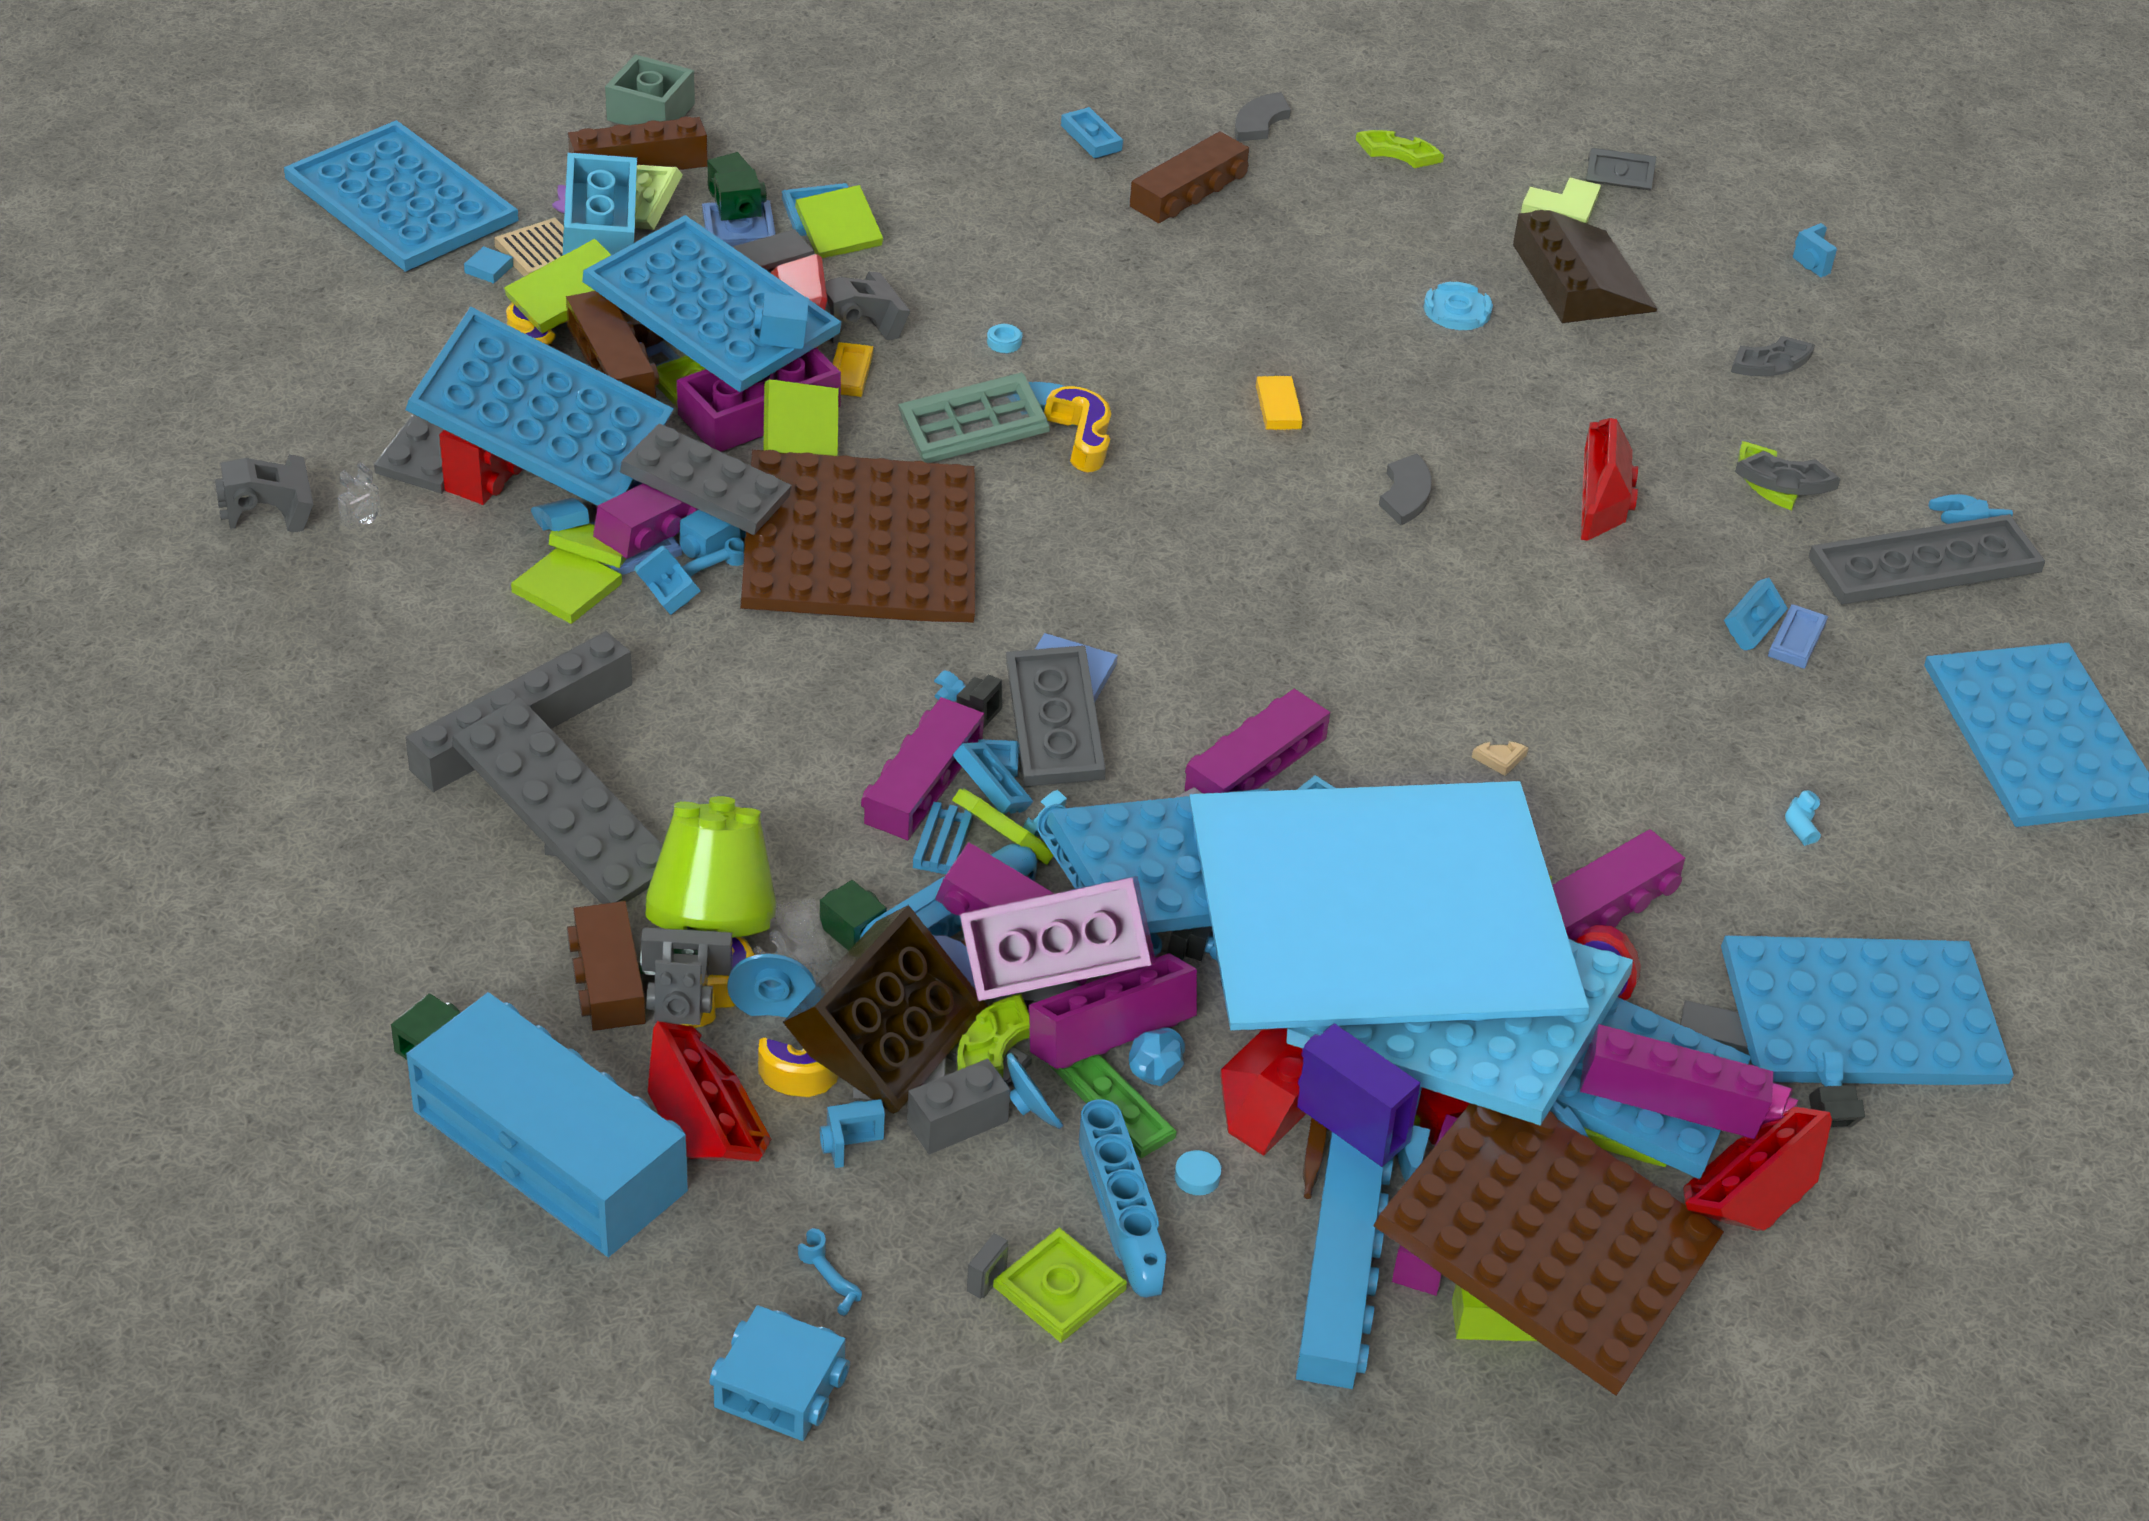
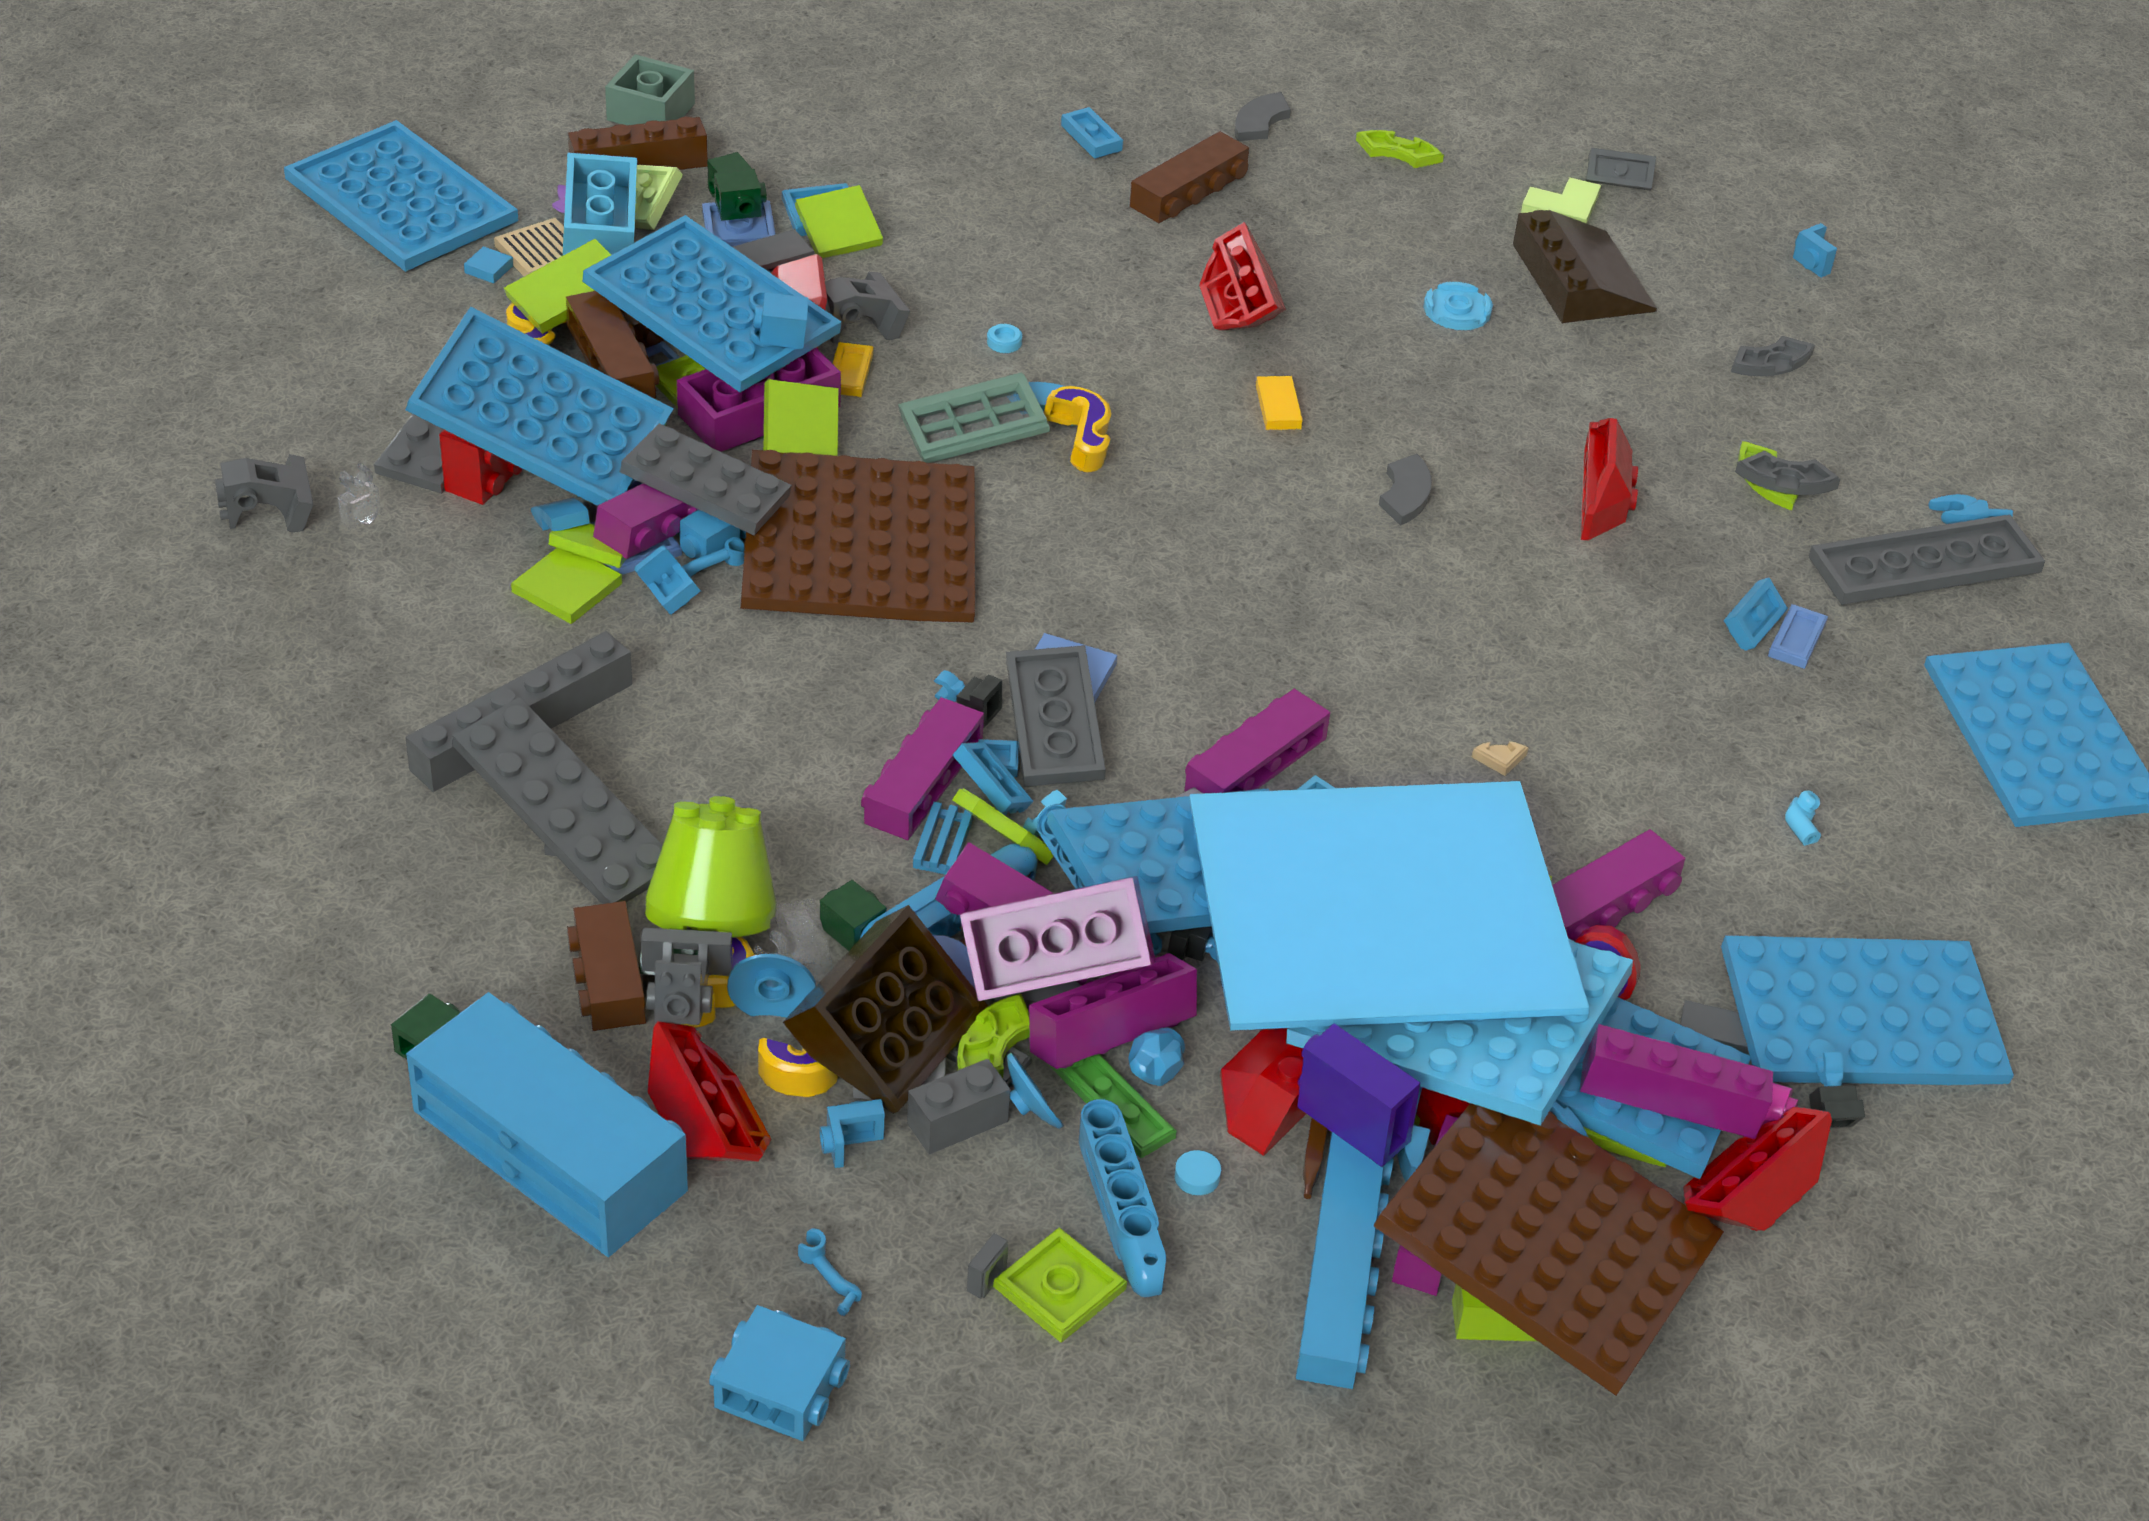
none -> red wedge [1199,222,1286,330]

